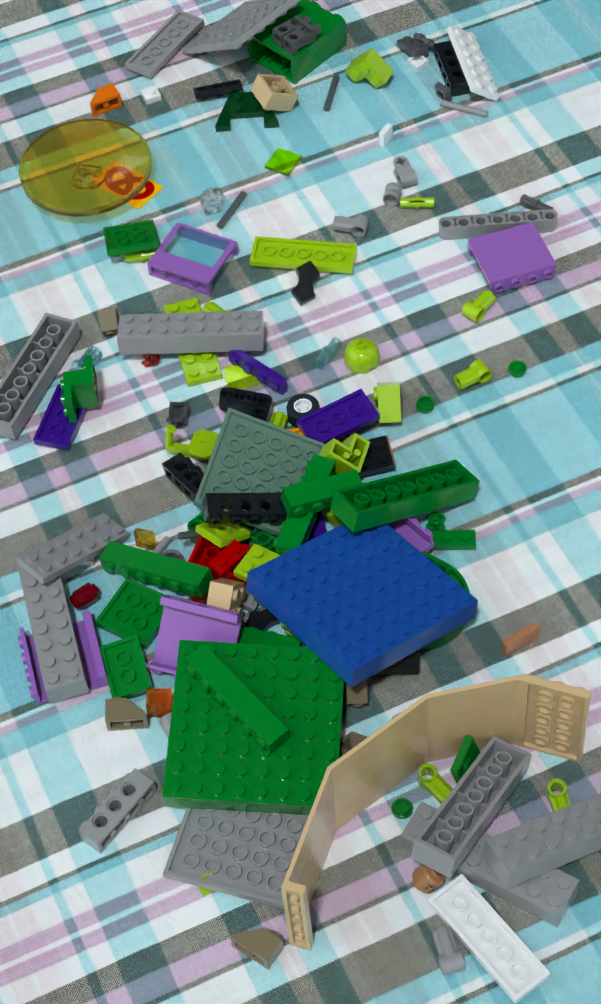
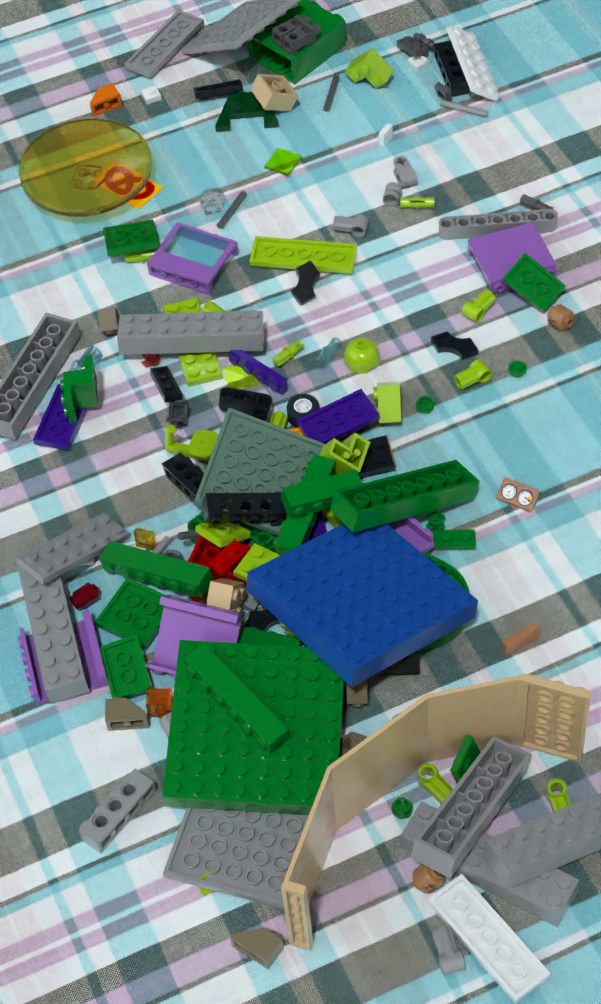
none -> black plate [150,366,182,403]
none -> lime axle [272,339,304,367]
none -> black tile [431,331,479,360]
none -> slope [496,477,540,512]
none -> green plate [502,253,566,314]
none -> medium nougat head [547,304,574,331]

